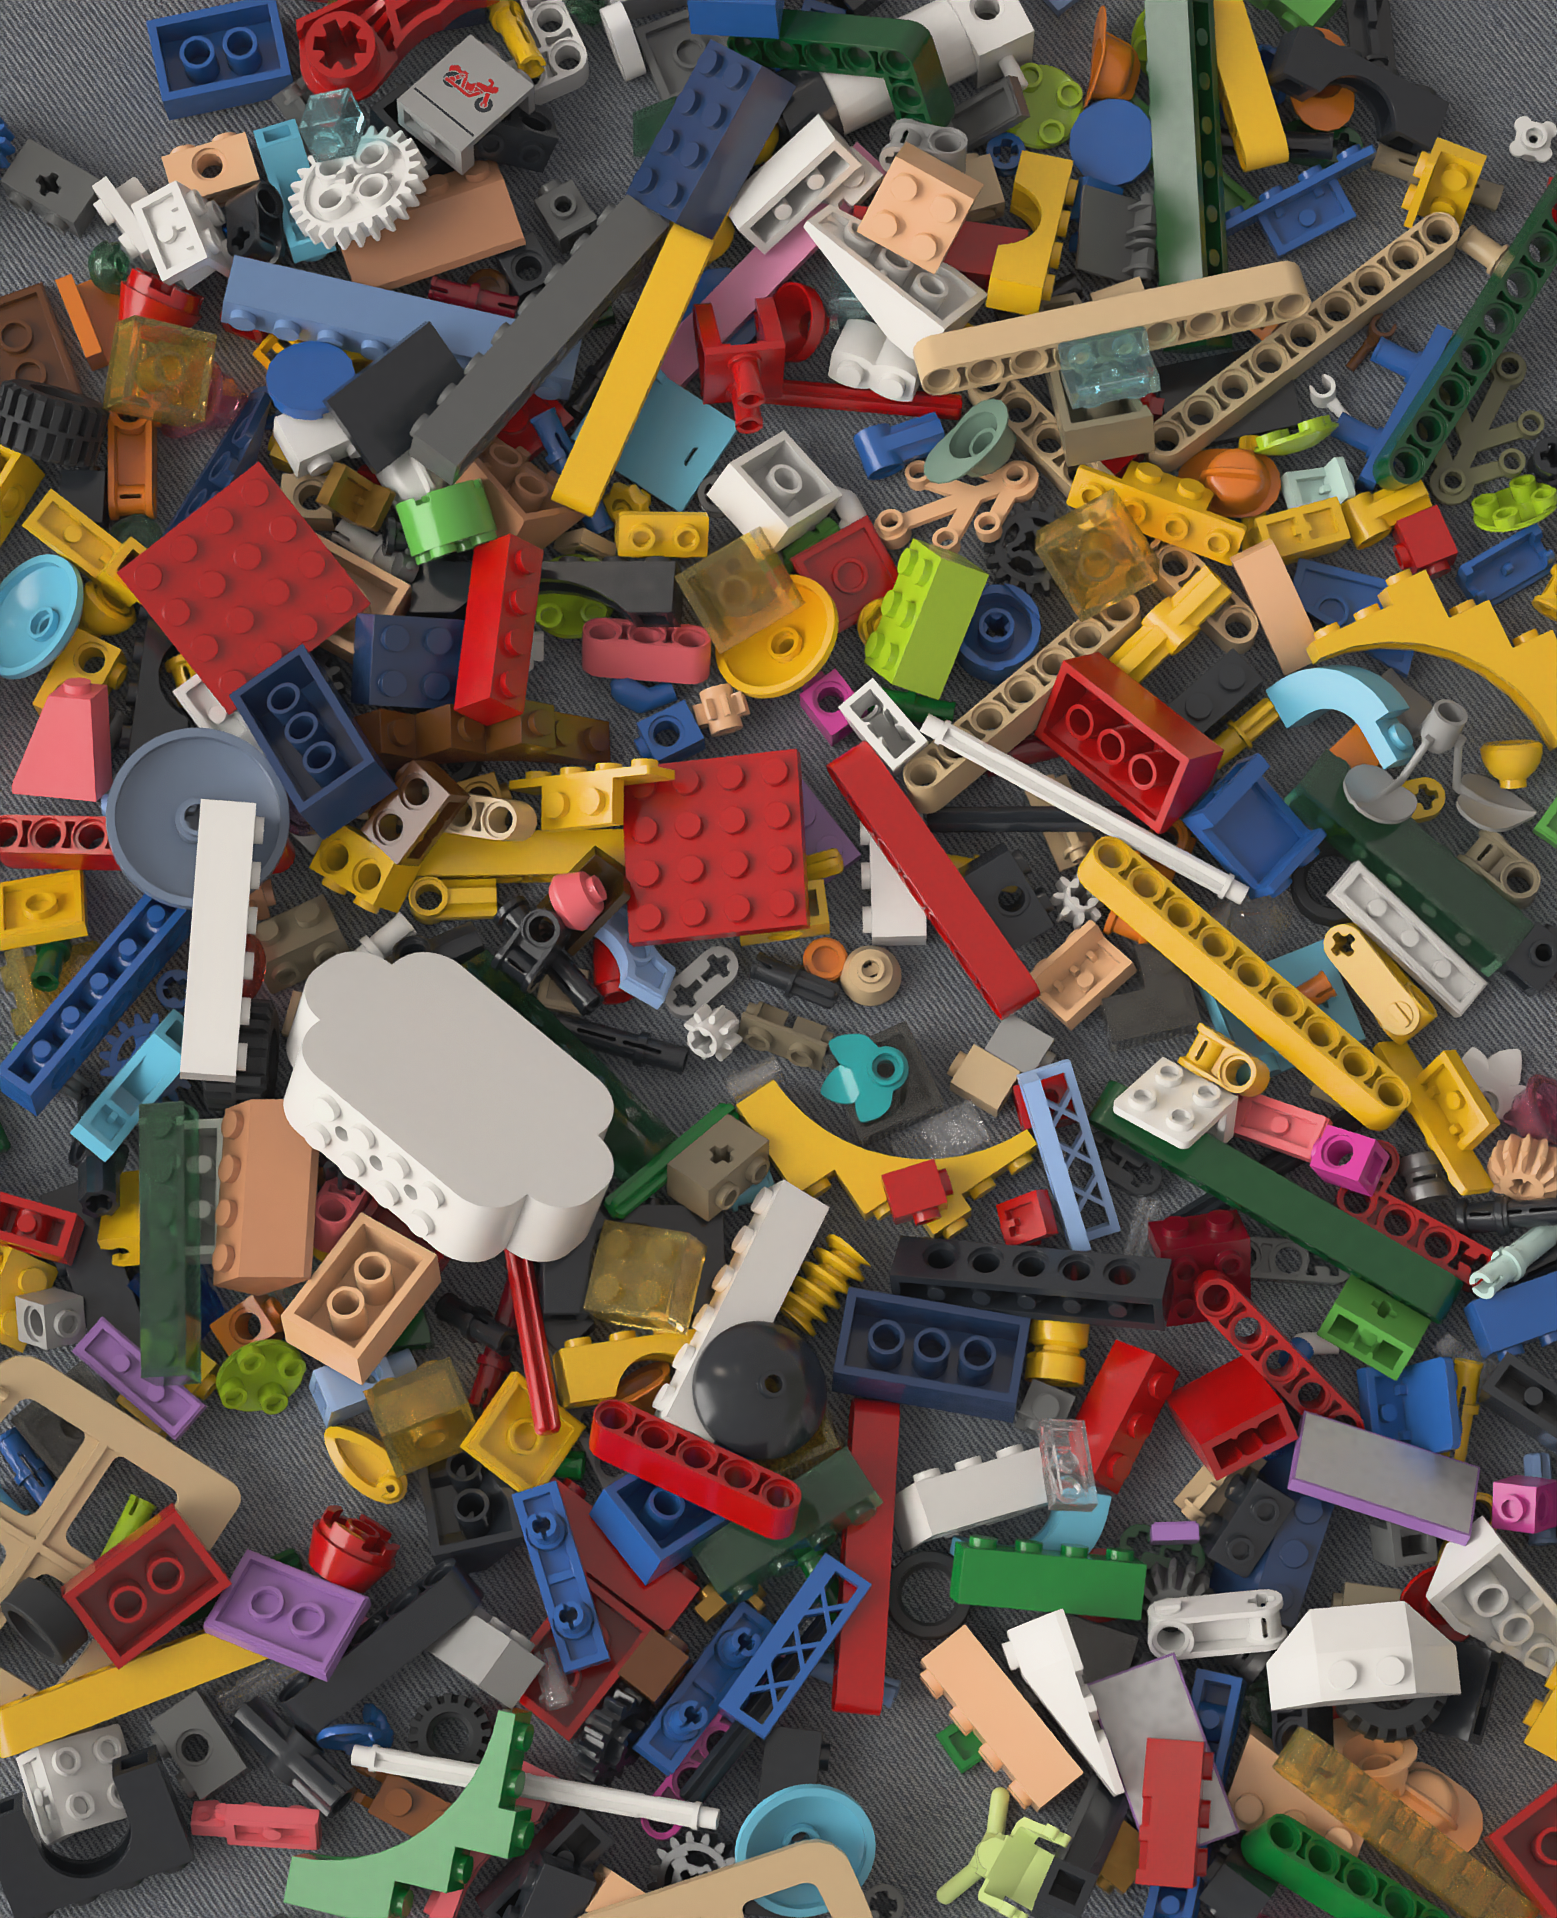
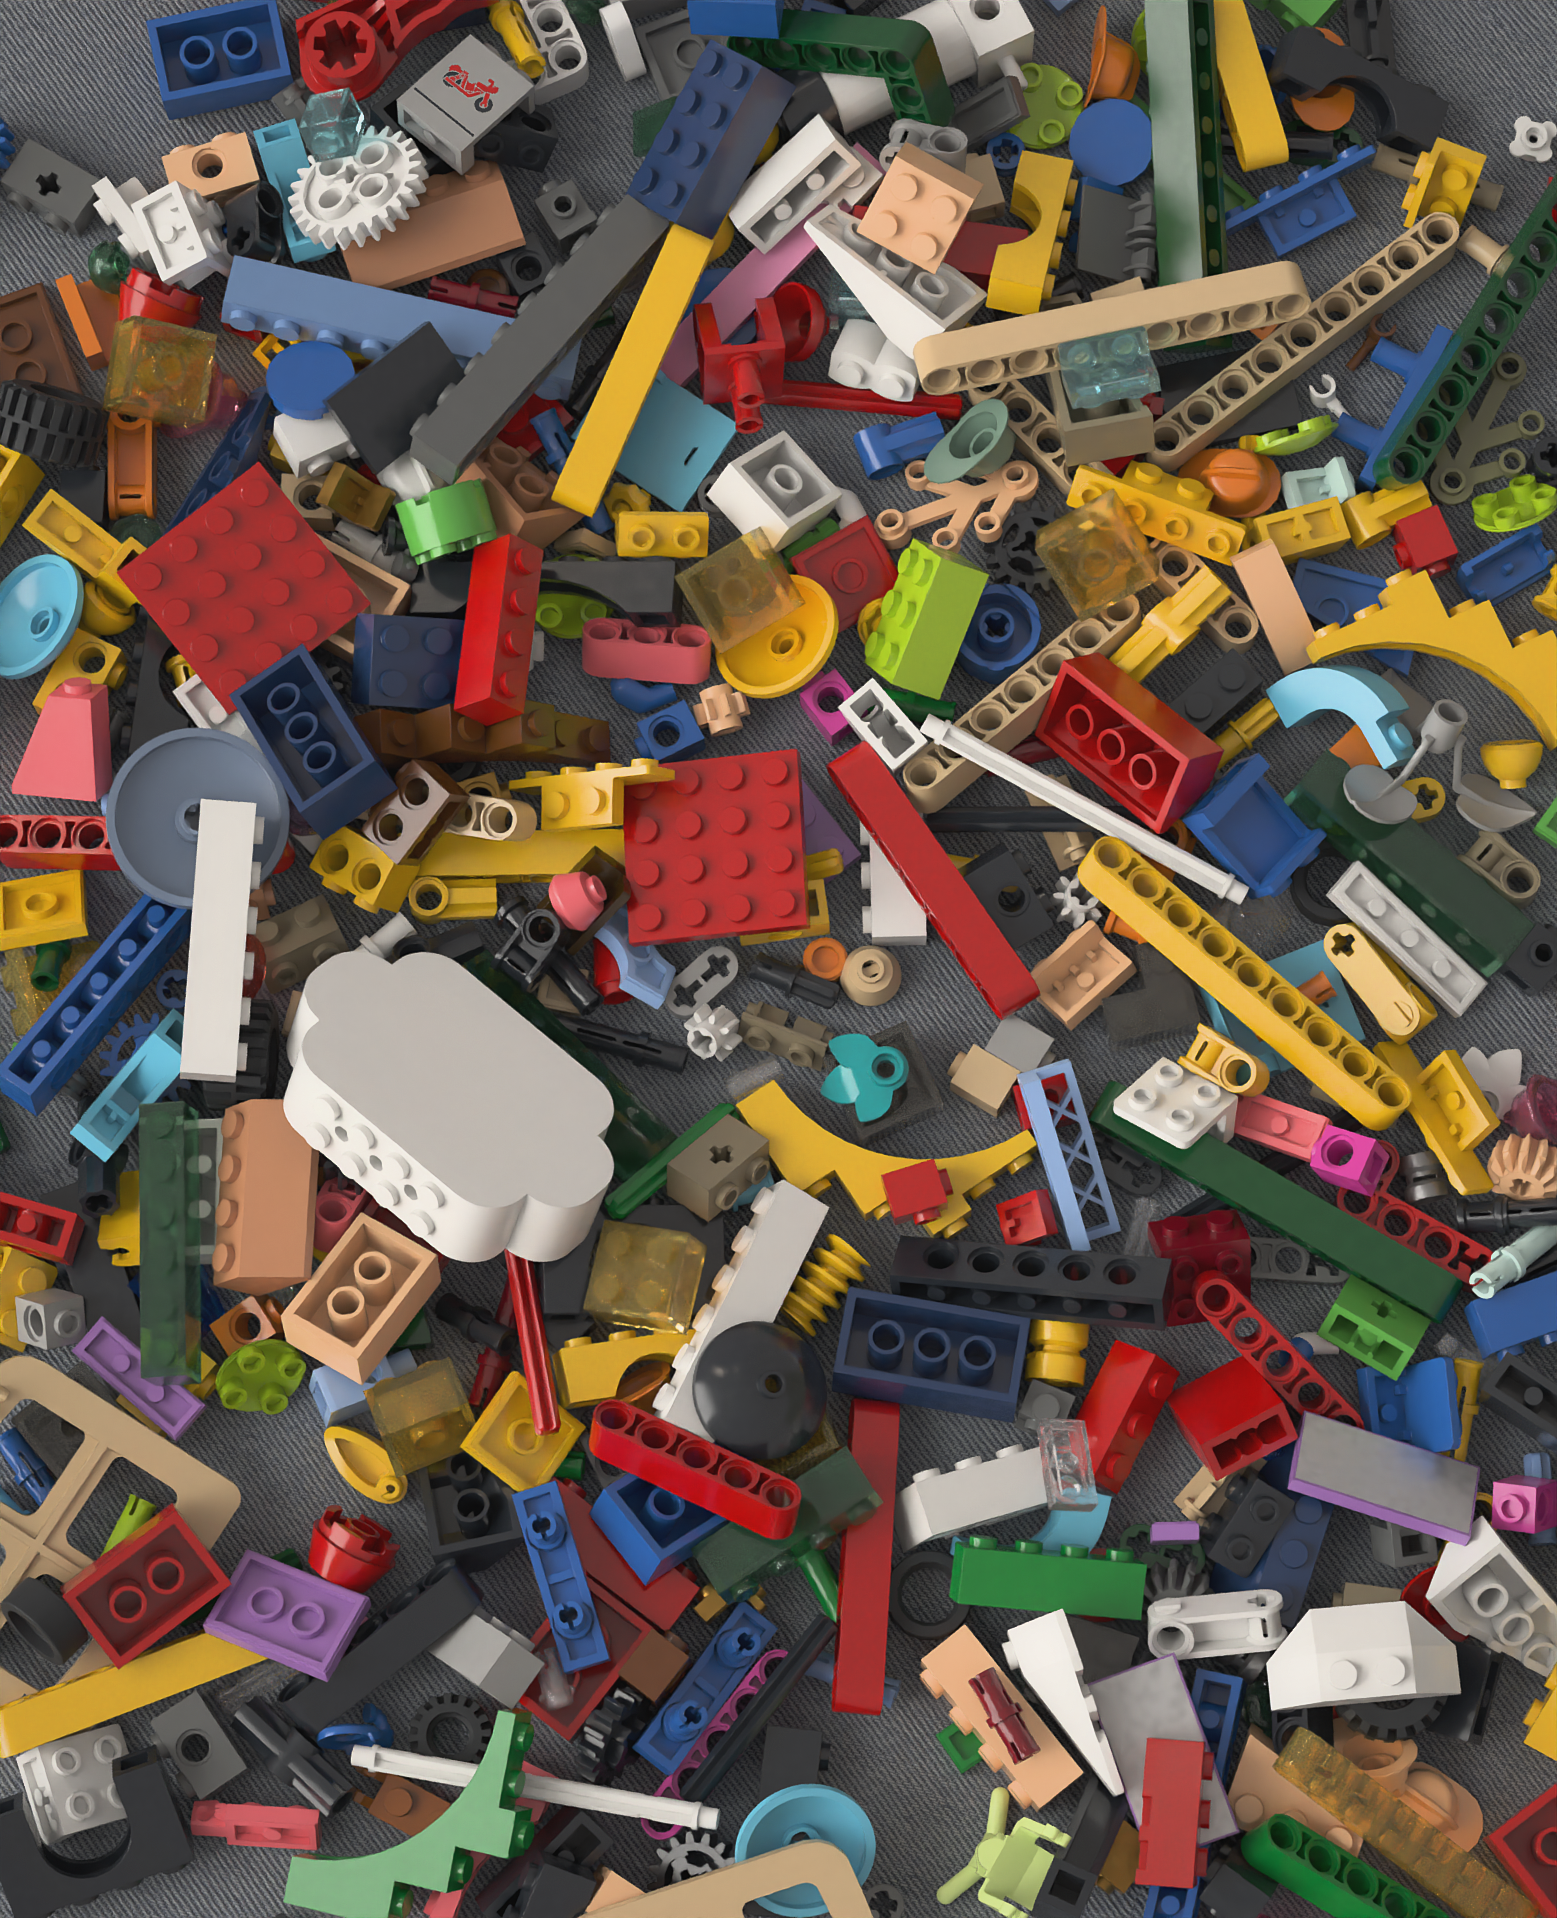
blue fence [718,1553,872,1740] -> none
clear slope [889,1099,991,1159] -> none
none -> dark red pin [968,1667,1041,1765]

